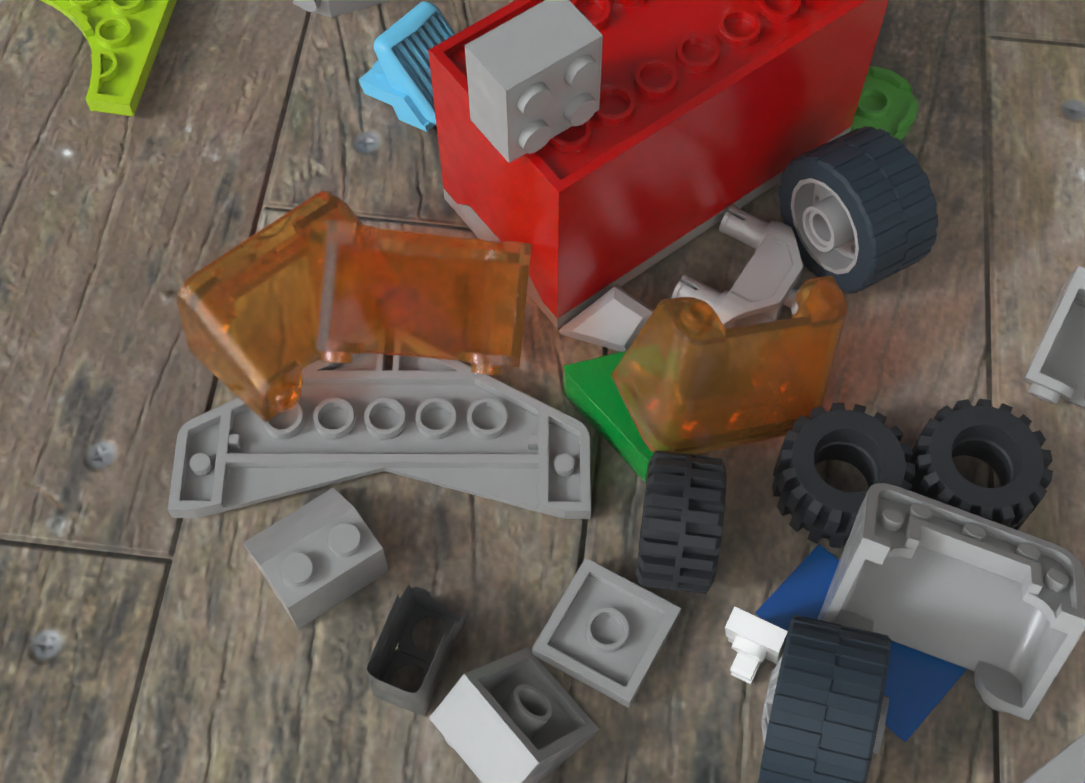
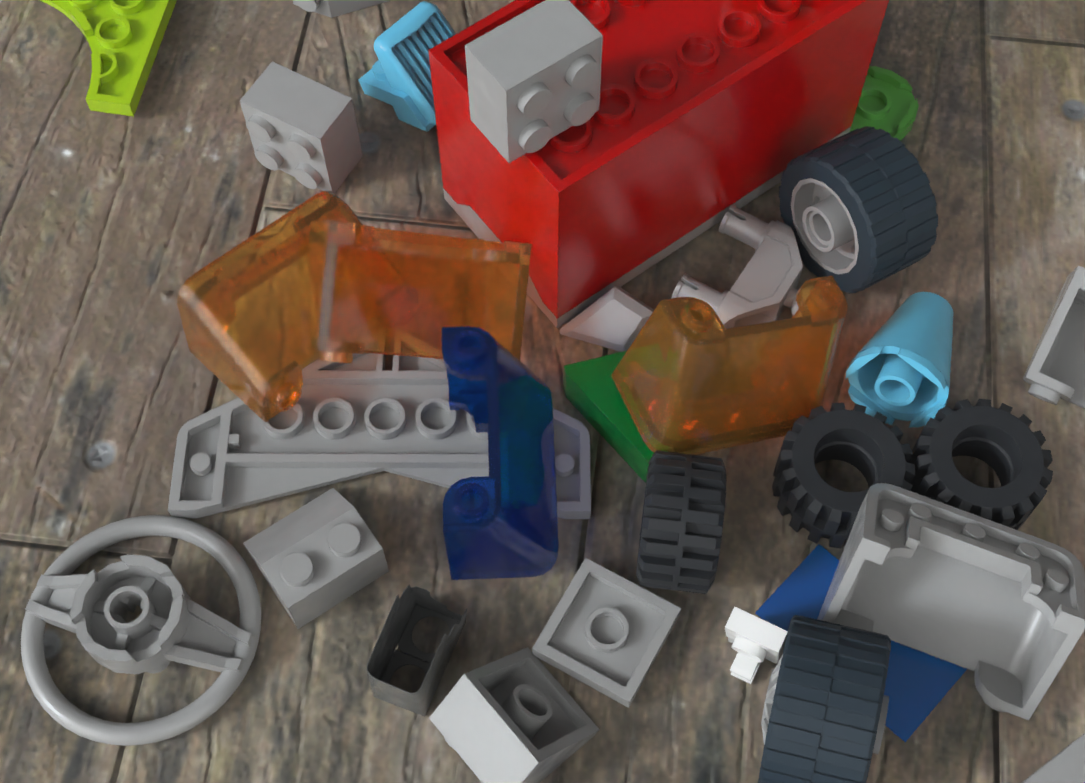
none -> light grey piece [21,515,261,746]
none -> light grey brick [240,61,363,195]
none -> clear blue windscreen [442,326,559,580]
none -> medium azure cone [845,292,954,428]

